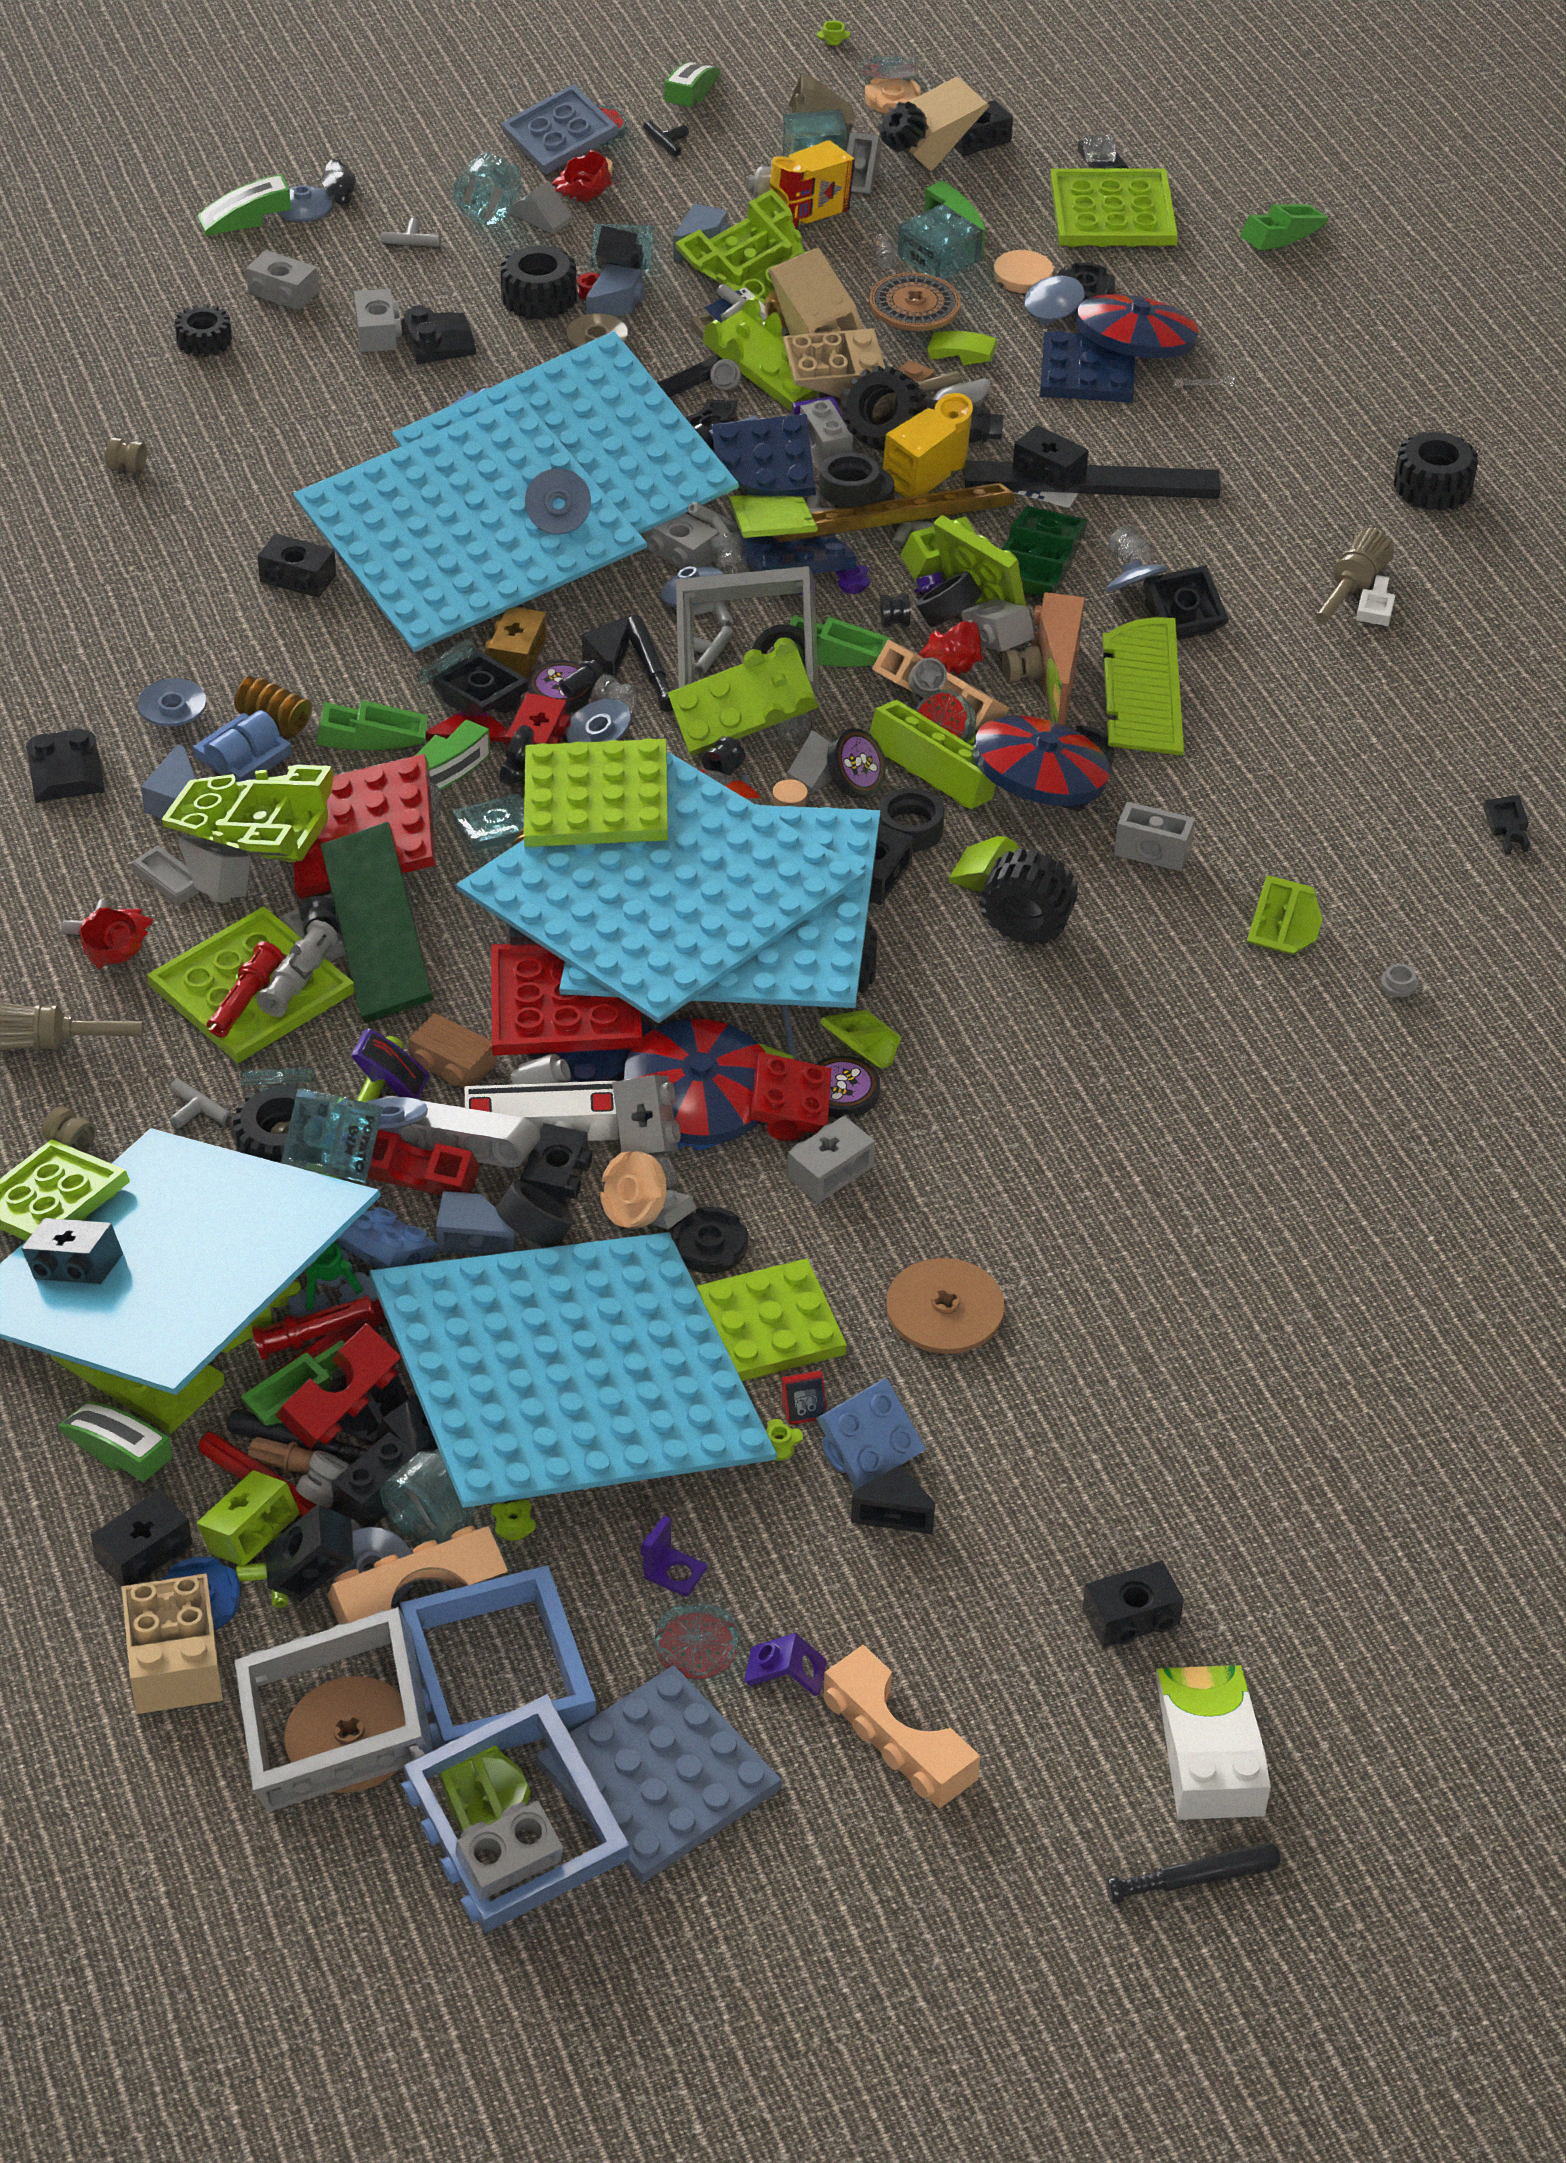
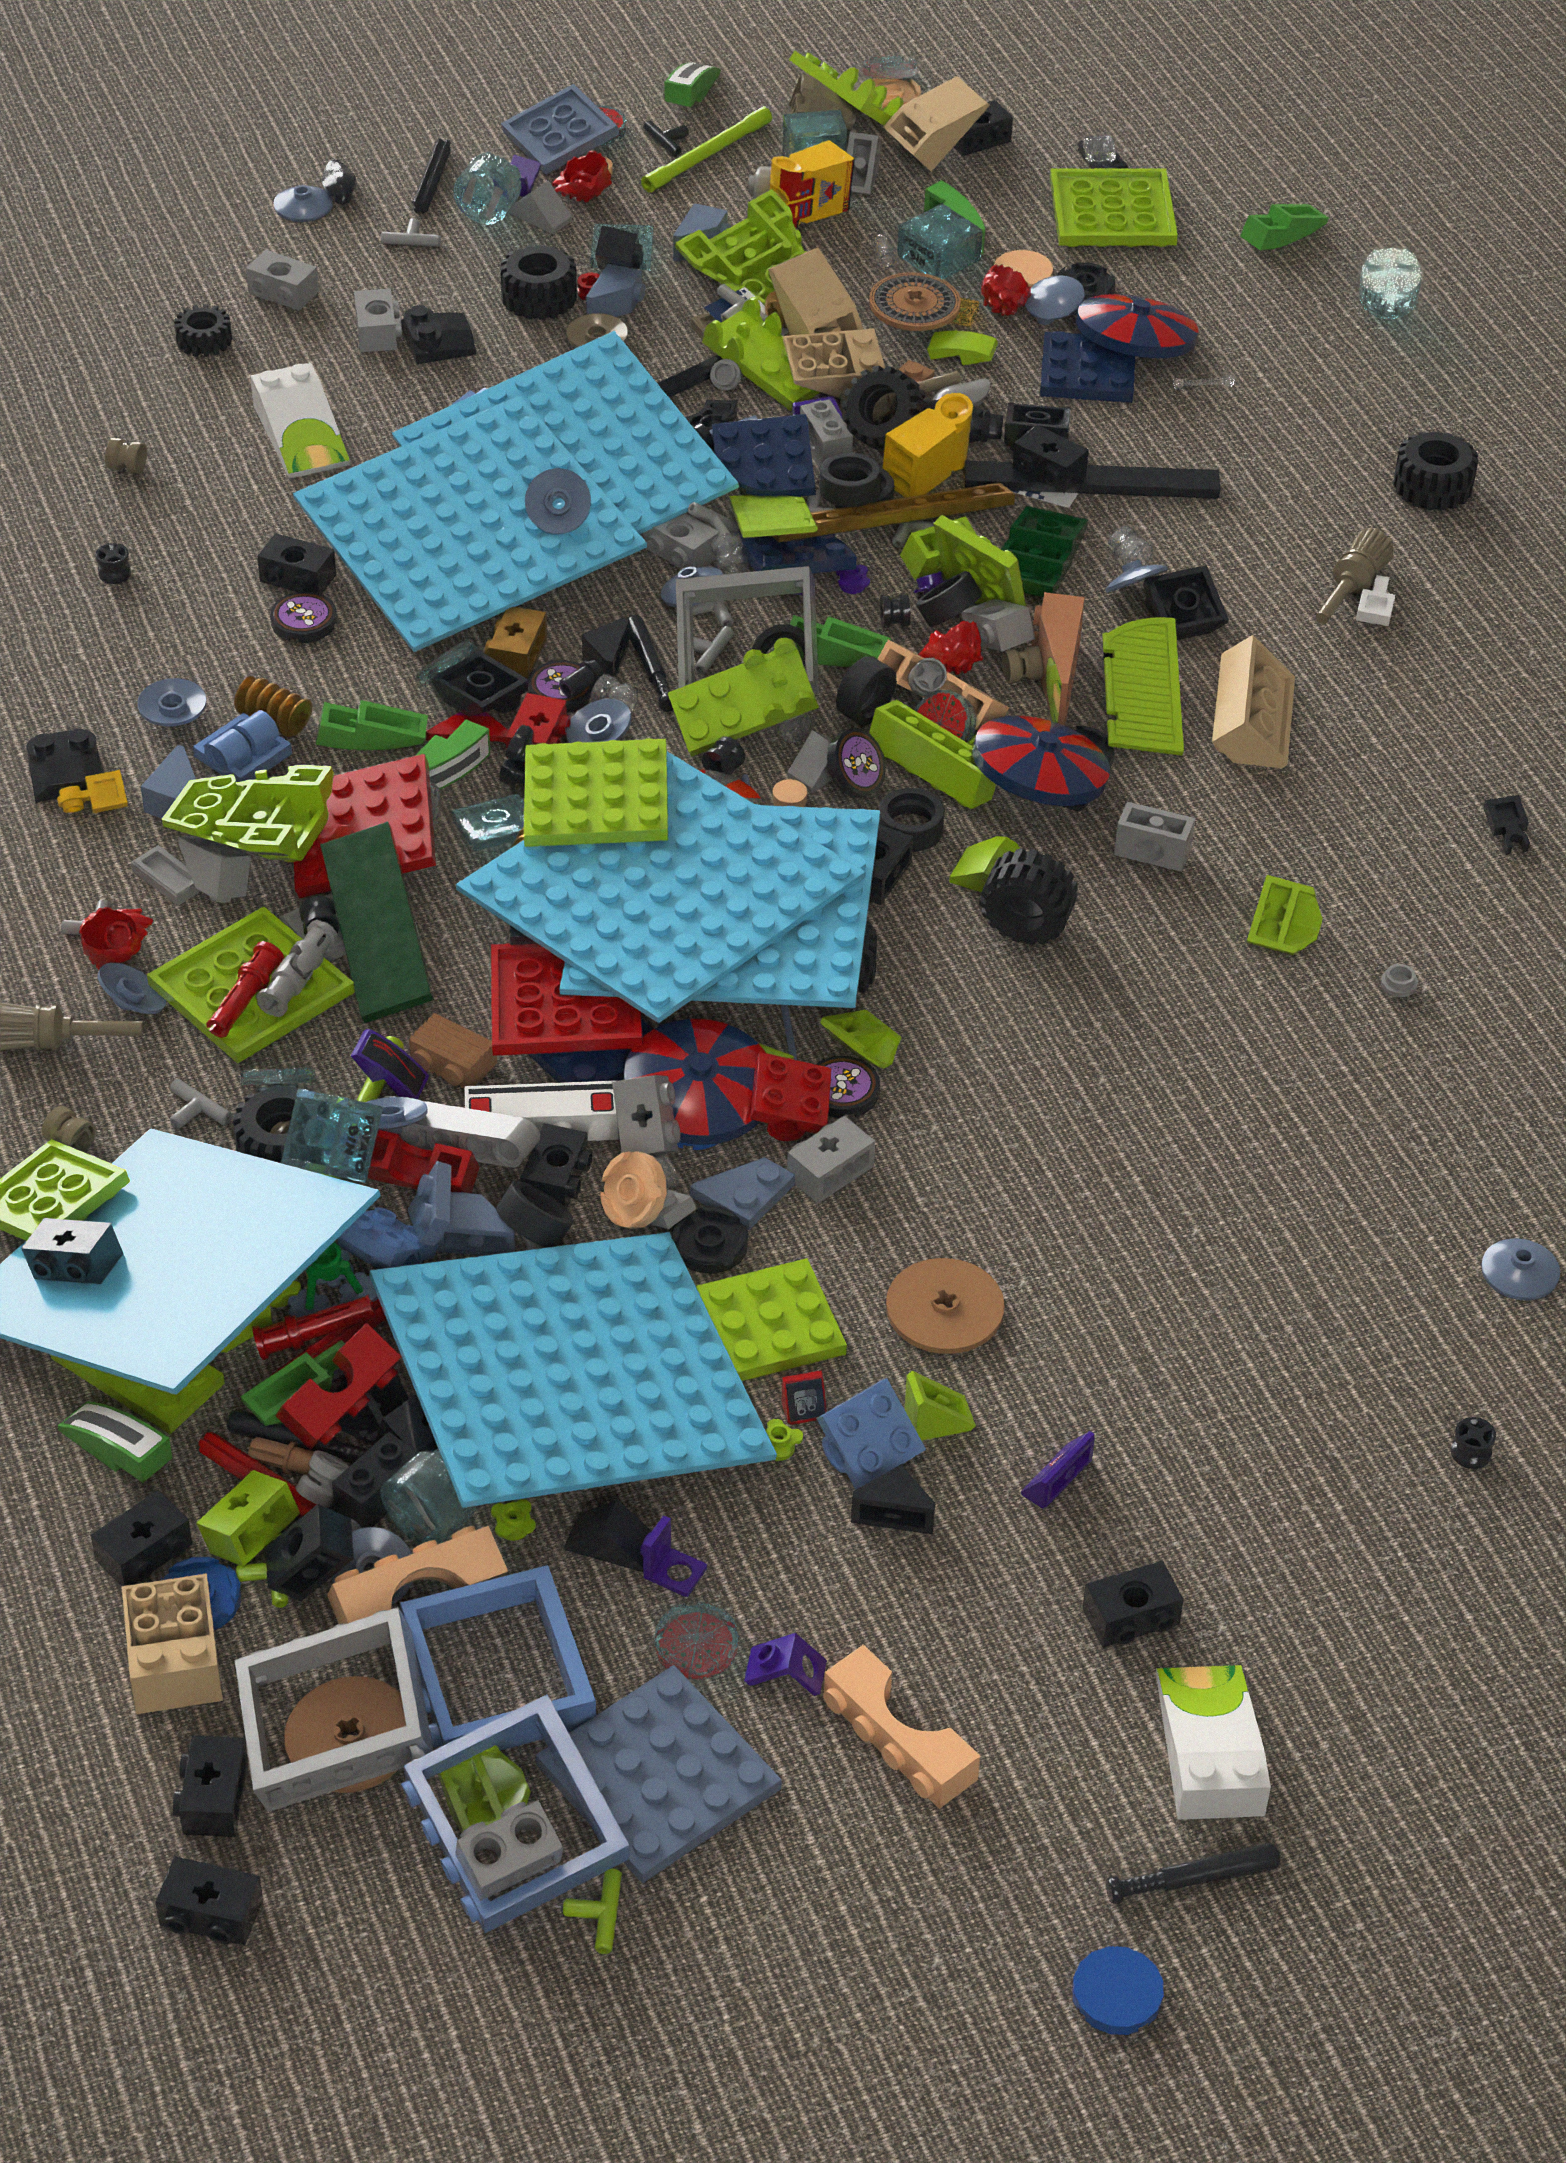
bright green slope [198,174,291,236] -> none
light grey brick [512,1054,571,1085] -> none
lime plate [817,20,850,46] -> none
black gear [878,101,929,153] -> none
none -> yellow plate [57,770,128,813]
none -> black wheel [96,543,131,584]
none -> sand blue dish [98,963,166,1014]
none -> black brick [155,1856,263,1945]
none -> black brick [173,1735,248,1837]
none -> white slope [250,363,350,479]
none -> tile [270,592,337,643]
none -> sand blue wing [408,1161,451,1247]
none -> black axle [412,139,451,214]
none -> dark purple bracket [498,155,541,197]
none -> lime piece [563,1868,622,1954]
none -> black slope [564,1499,652,1572]
none -> lime piece [641,107,772,193]
none -> sand blue wing [690,1157,795,1230]
none -> lime hinge [789,50,904,126]
none -> black tyre [836,657,897,725]
none -> lime slope [904,1370,976,1441]
none -> clear yellow tile [951,297,980,327]
none -> red hair [981,264,1031,316]
none -> black slope [1004,402,1071,451]
none -> dark purple slope [1021,1431,1095,1509]
none -> blue tile [1072,1946,1164,2035]
none -> tan slope [1212,635,1295,768]
none -> clear light blue piece [1359,247,1422,319]
none -> black wheel [1451,1417,1496,1469]
none -> sand blue dish [1481,1238,1560,1301]

